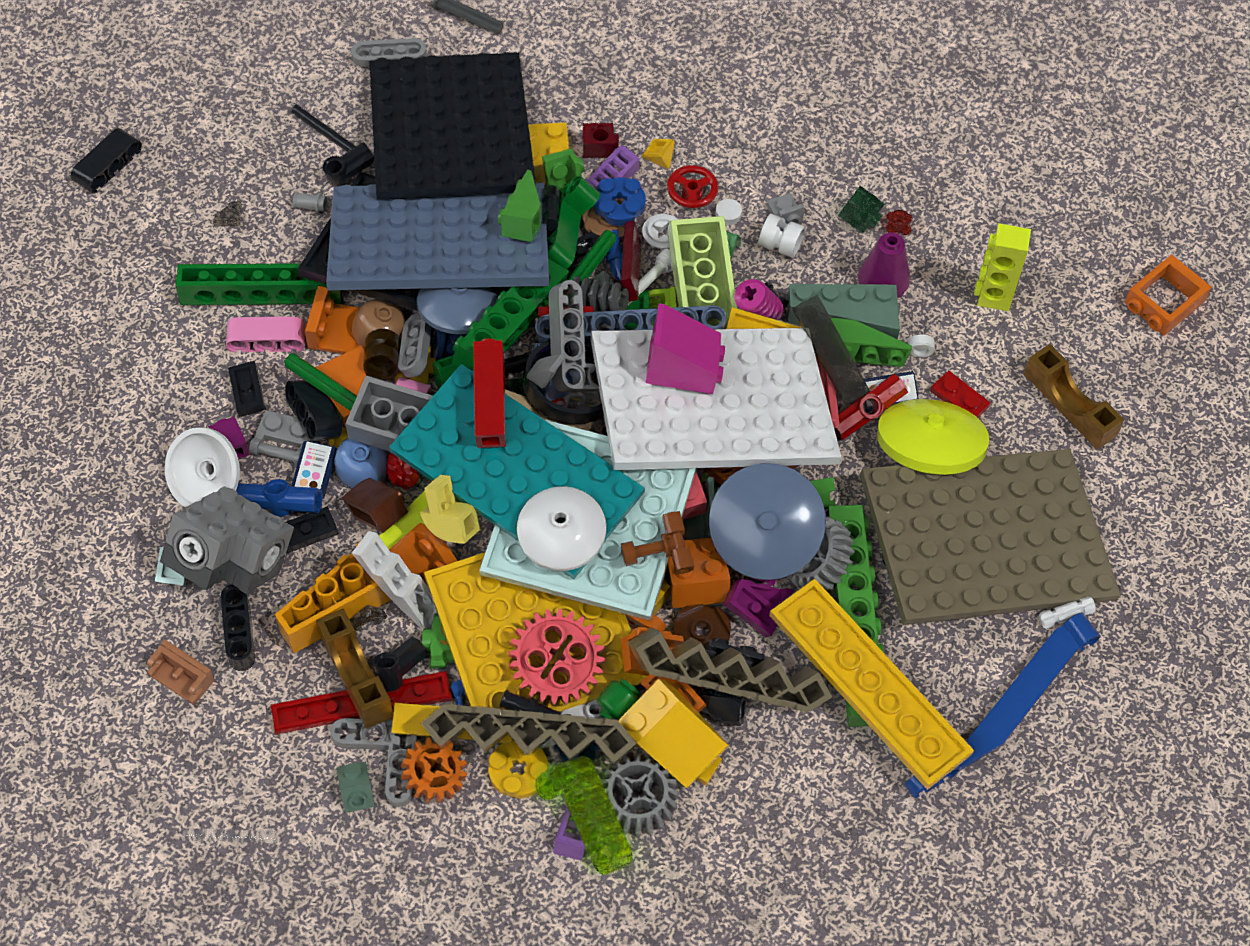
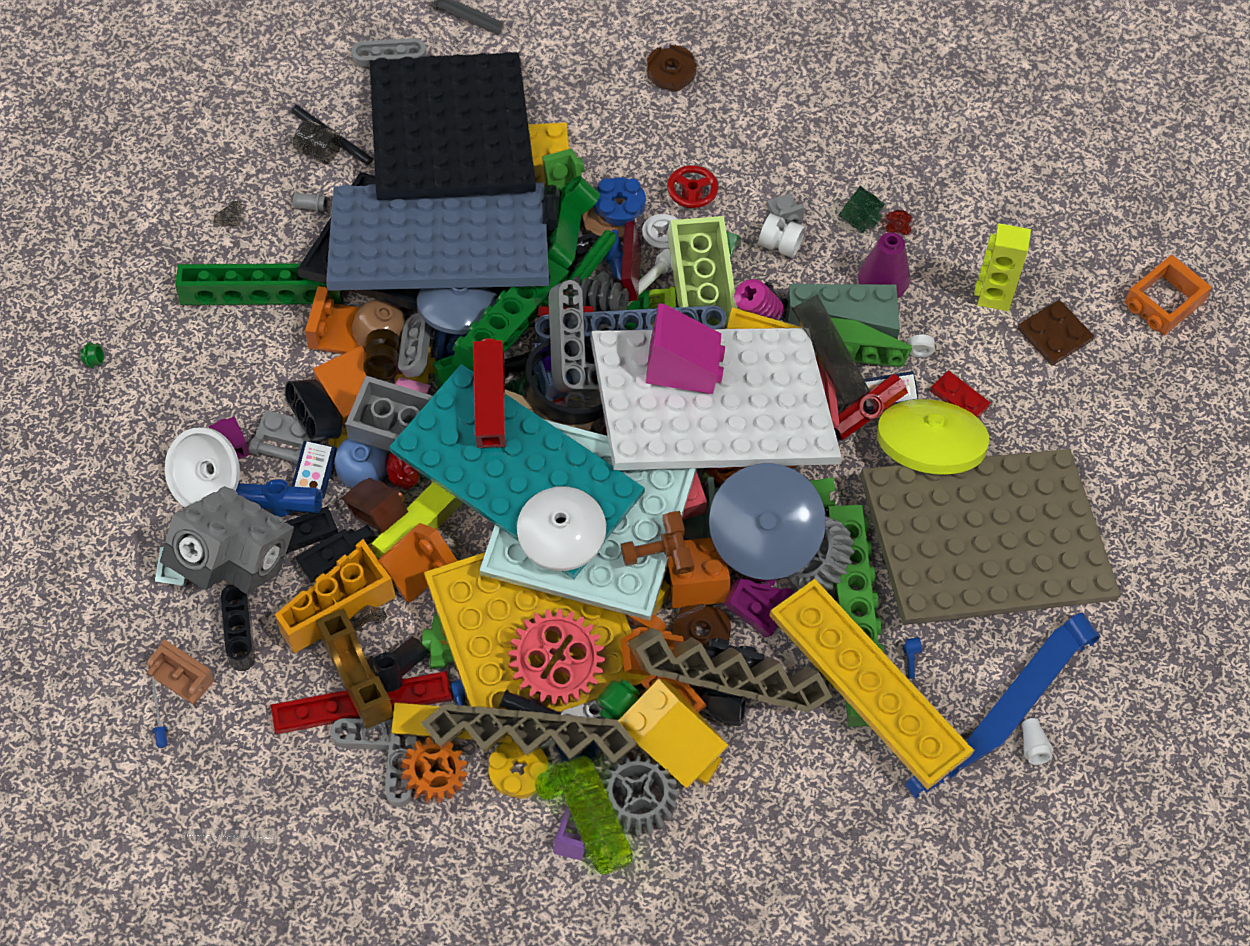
black beam [70,128,142,194] -> none
bright pink beam [226,317,306,352] -> none
black plate [228,361,266,417] -> none
green axle [284,353,357,411] -> none
black piece [322,142,374,187] -> none
sand green bracket [336,761,375,813] -> none
white slope [352,531,437,630] -> none
light yellow brick [420,475,480,544] -> none
bright green slope [498,170,541,242] -> none
light grey slope [527,353,565,389] -> none
dark red brick [582,123,619,158] -> none
medium lavender slope [586,145,640,189] -> none
yellow slope [642,139,675,169] -> none
white tile [715,199,742,225] -> none
pearl gold arch [1024,344,1125,450] -> none
white axle [1039,596,1096,628] -> none
none -> green plate [80,342,104,369]
none -> blue piece [152,676,168,748]
none -> clear smoke wheel [293,119,342,165]
none -> black hinge [295,525,375,583]
none -> reddish brown plate [647,45,697,92]
none -> blue hand [903,637,922,679]
none -> reddish brown plate [1018,299,1094,366]
none -> white cone [1021,718,1053,765]

